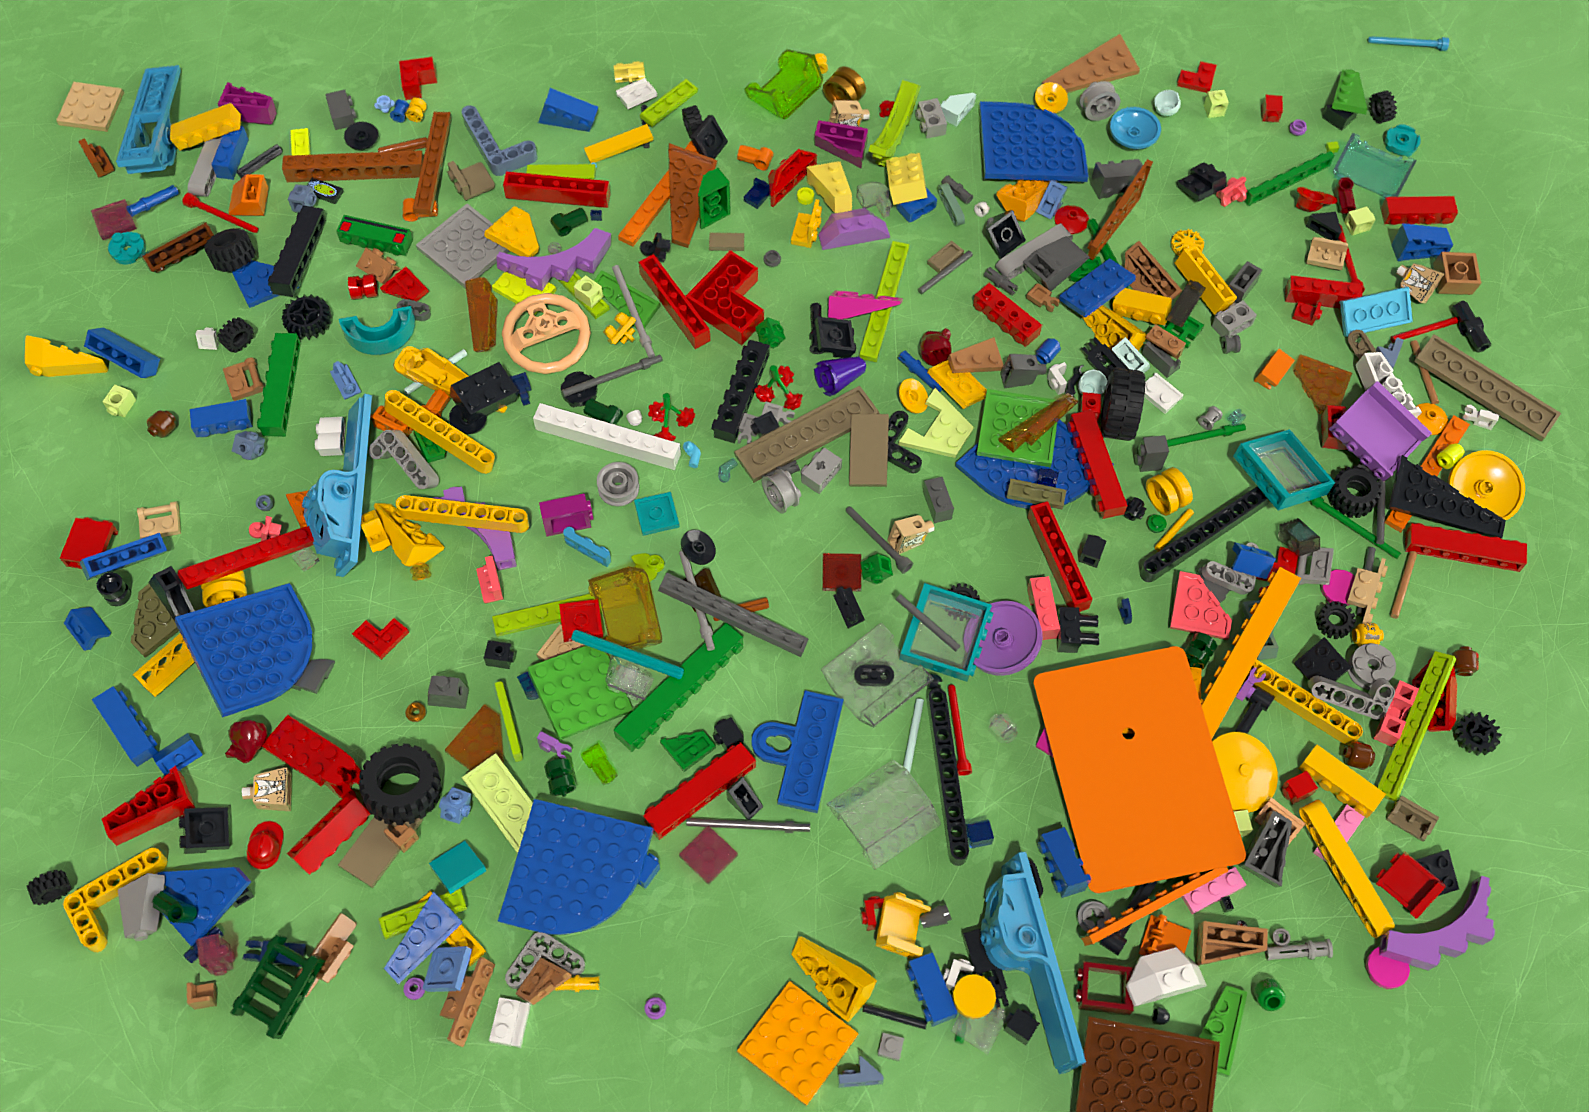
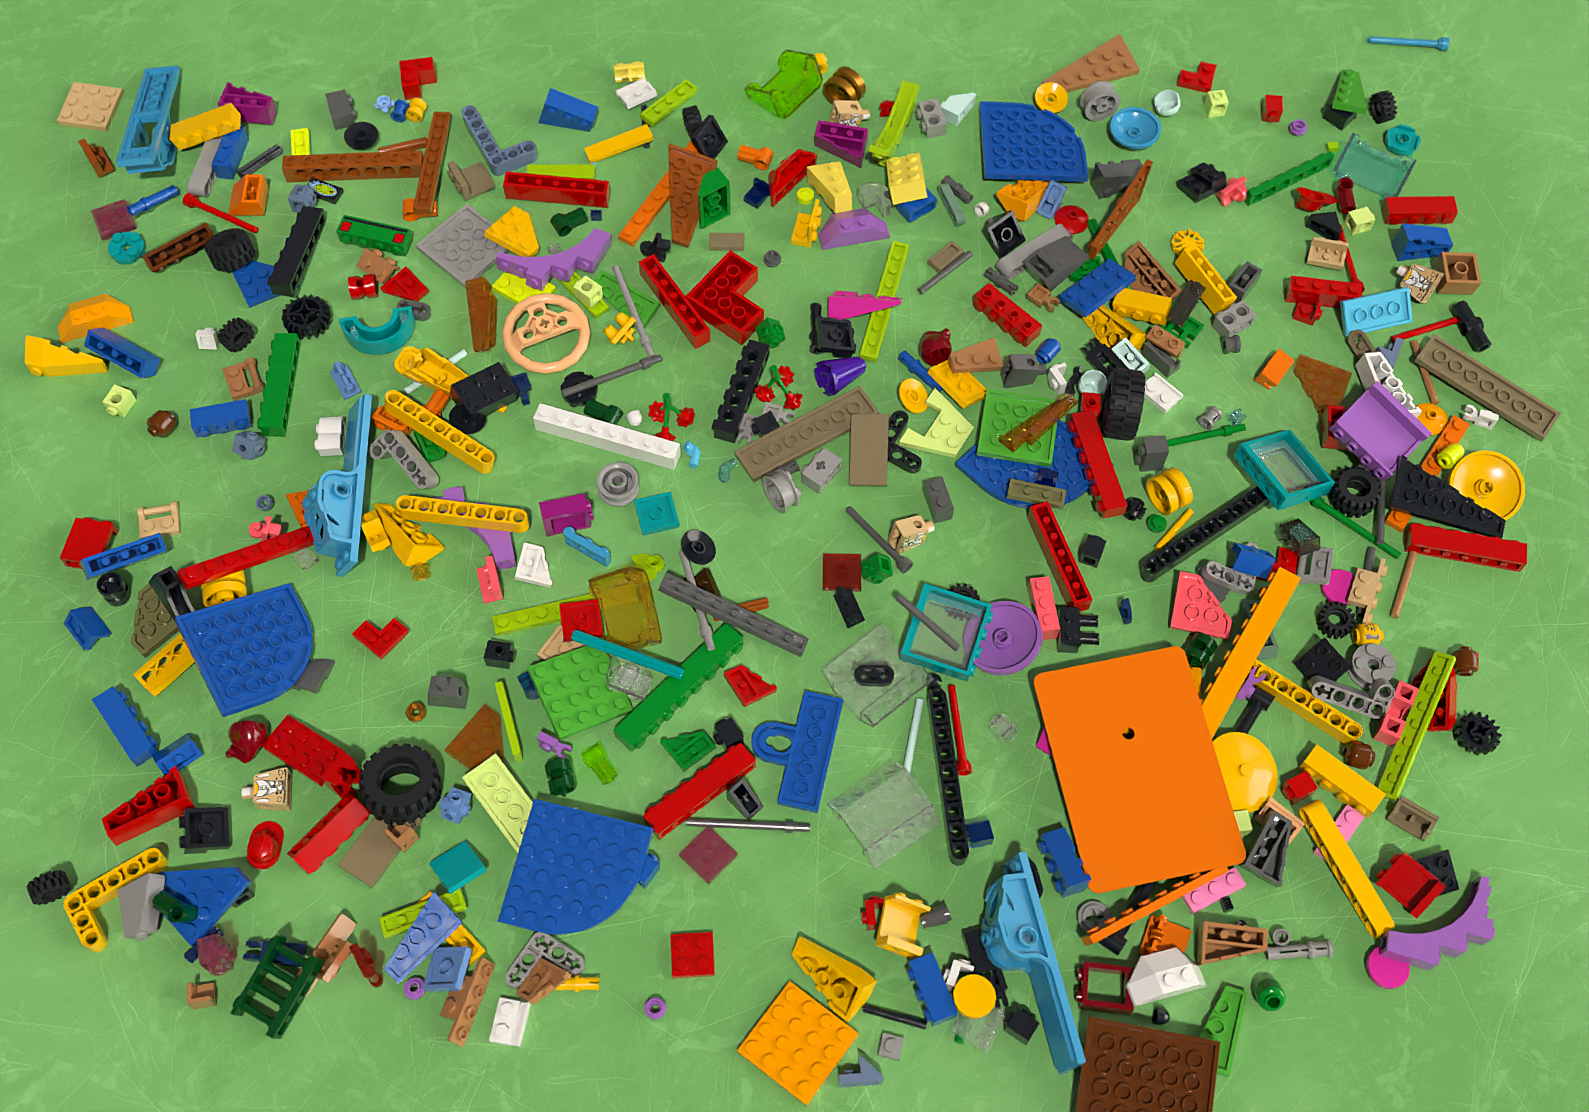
none -> light orange wedge [58,293,134,343]
none -> clear red plate [349,943,384,988]
none -> white wing [515,543,552,588]
none -> red plate [670,932,715,979]
none -> red wing [724,665,777,707]

